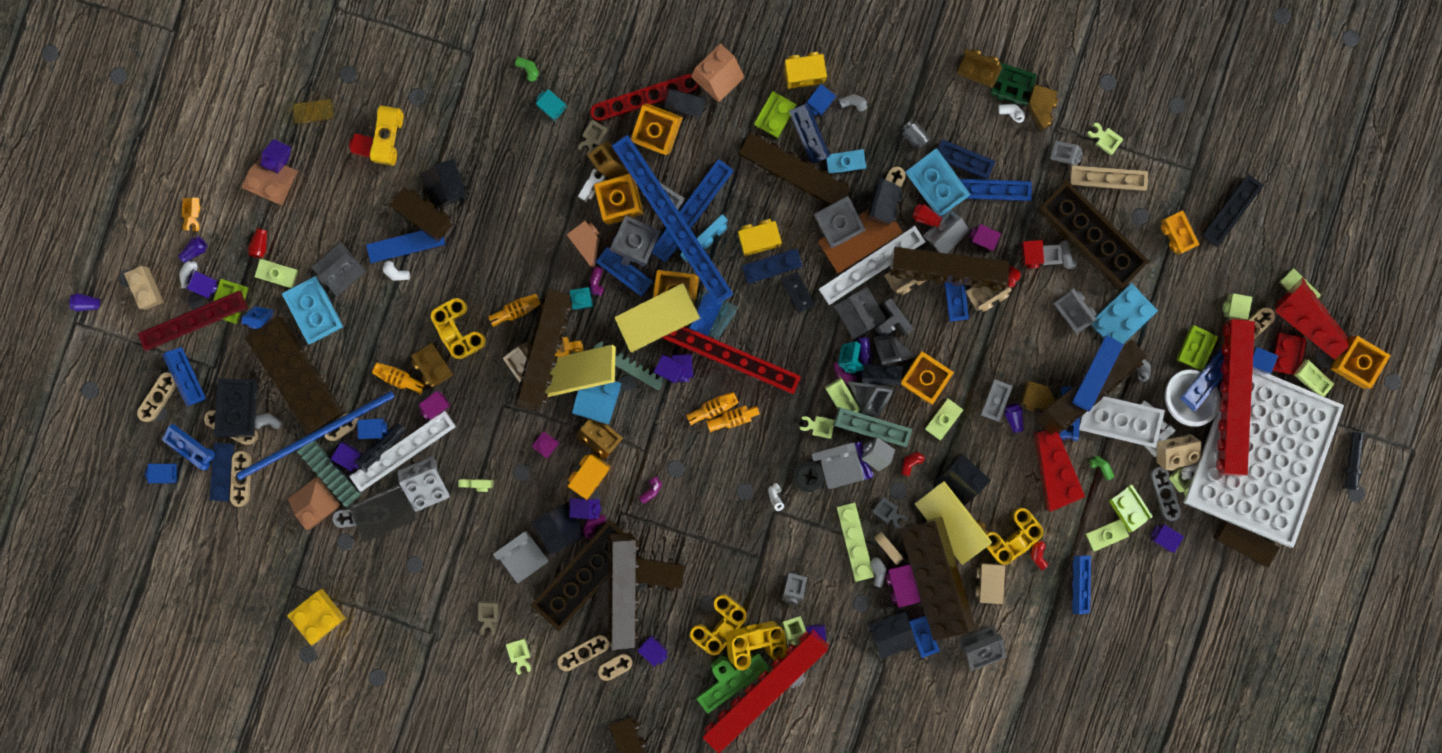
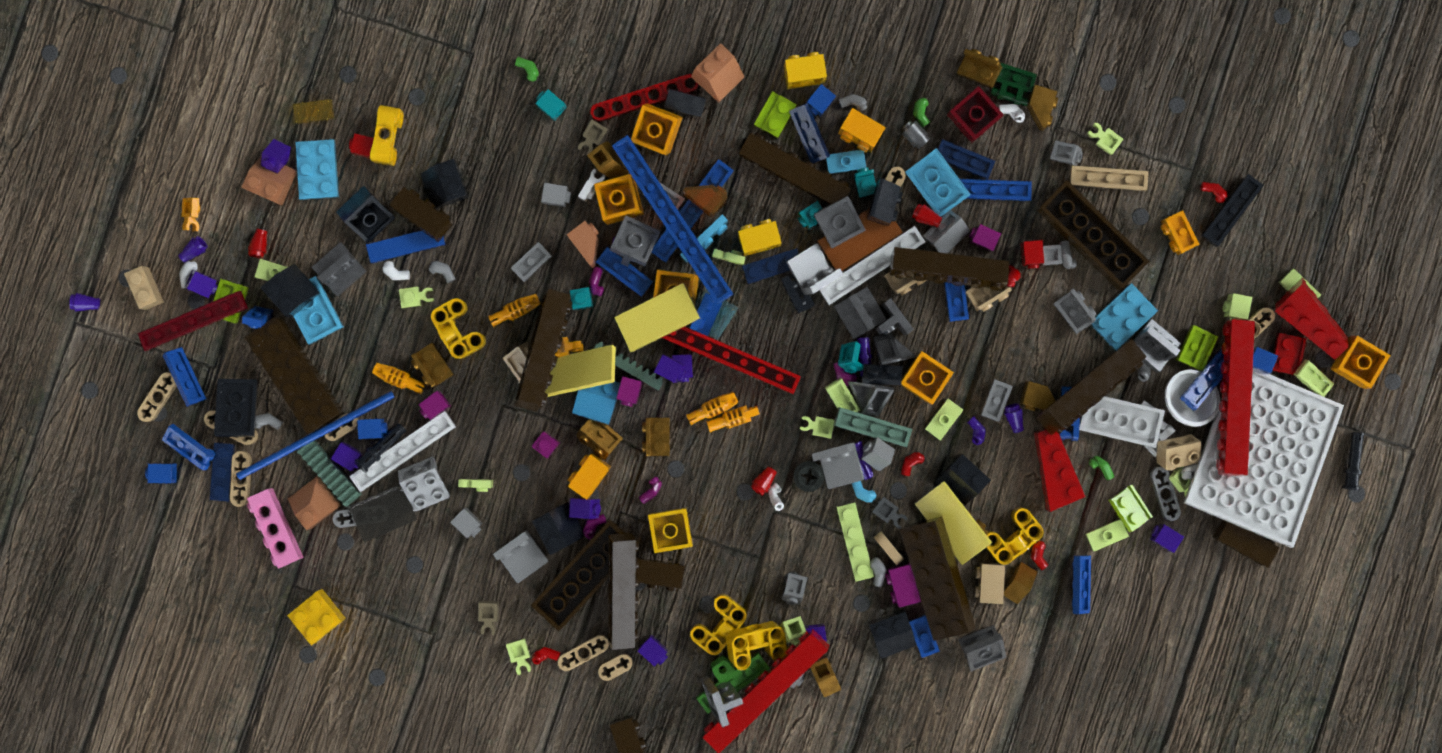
blue tile [1071,335,1124,412] -> none
none -> bright pink brick [247,488,304,569]
none -> black slope [260,264,320,318]
none -> medium azure plate [295,139,339,200]
none -> black slope [336,186,396,244]
none -> yellowish green plate [399,287,434,309]
none -> light grey arm [429,261,456,284]
none -> light grey brick [450,507,483,538]
none -> light grey plate [511,242,552,282]
none -> red arm [532,647,561,665]
none -> light grey brick [541,183,571,207]
none -> magenta brick [617,376,643,407]
none -> pearl gold bracket [642,418,670,456]
none -> yellow brick [648,507,693,553]
none -> clear orange slope [683,185,728,219]
none -> flat silver bracket [701,676,743,727]
none -> yellowish green plate [712,249,746,266]
none -> red cone [751,466,777,496]
none -> bracket [787,243,844,295]
none -> teal bracket [797,201,823,230]
none -> pearl gold slope [810,654,842,698]
none -> light orange brick [838,108,886,153]
none -> medium azure arm [852,481,876,502]
none -> teal bracket [854,167,876,198]
none -> bright green arm [913,98,930,128]
none -> dark red brick [947,86,1004,143]
none -> dark purple arm [967,416,986,445]
none -> pearl gold slope [1004,562,1037,604]
none -> flat silver bracket [1134,319,1181,373]
none -> red arm [1201,182,1227,203]

